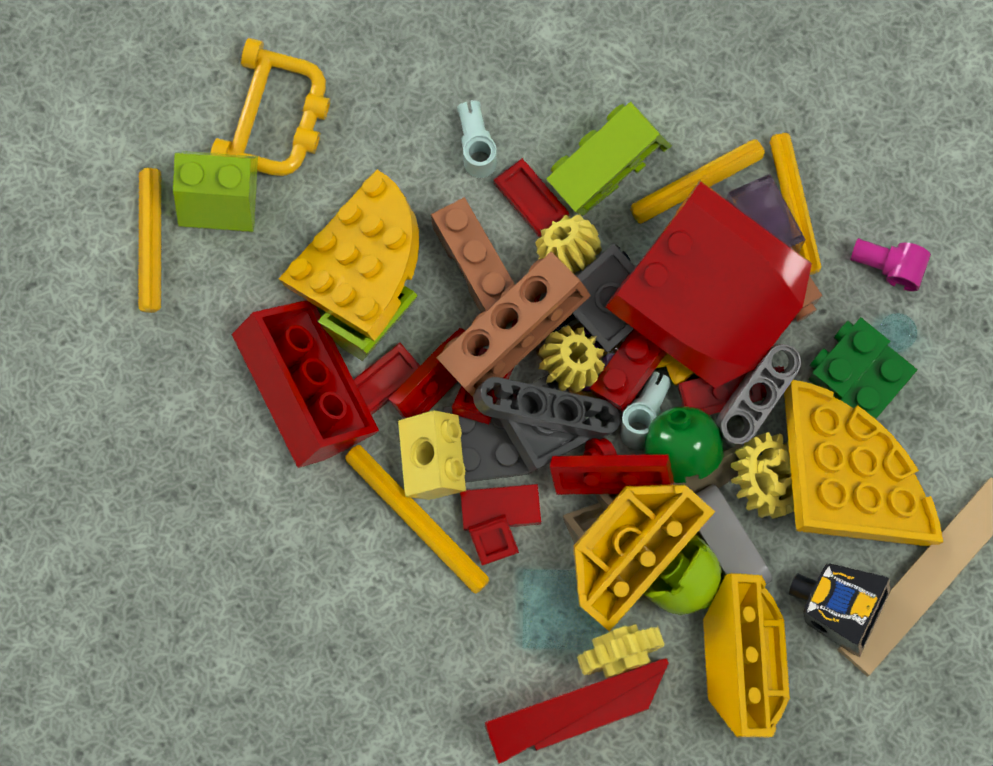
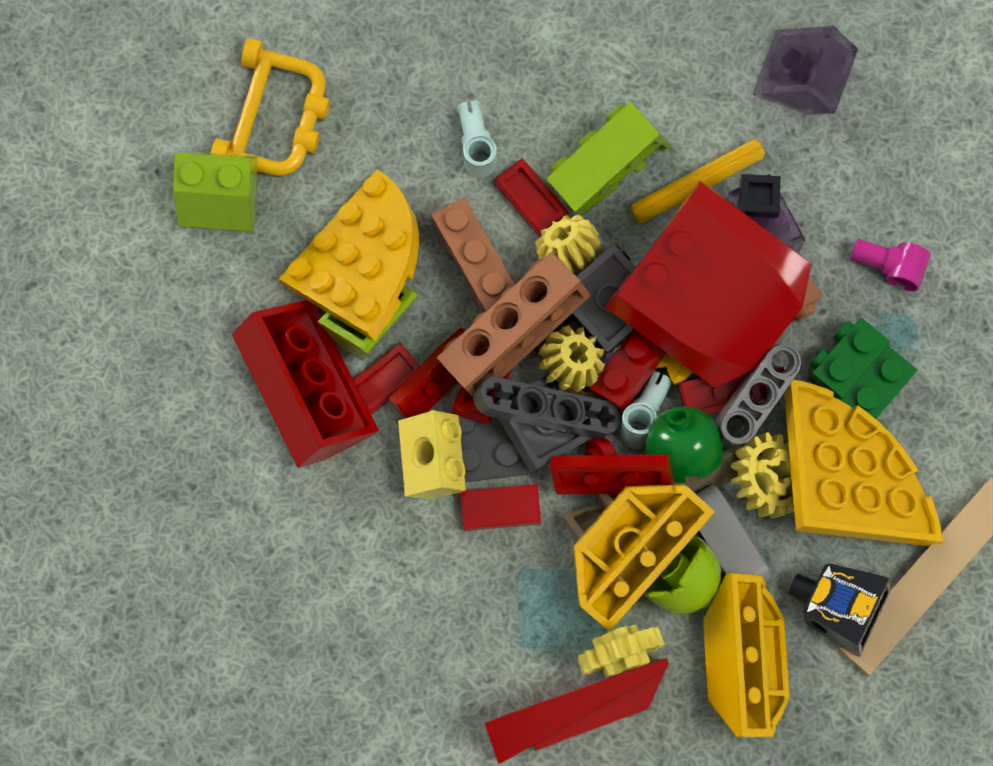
yellow axle [138,168,161,313] -> none
yellow axle [345,445,489,594] -> none
red tile [468,514,519,566] -> none
yellow axle [769,133,822,275] -> none
none -> black plate [739,174,781,218]
none -> clear purple slope [753,25,858,115]

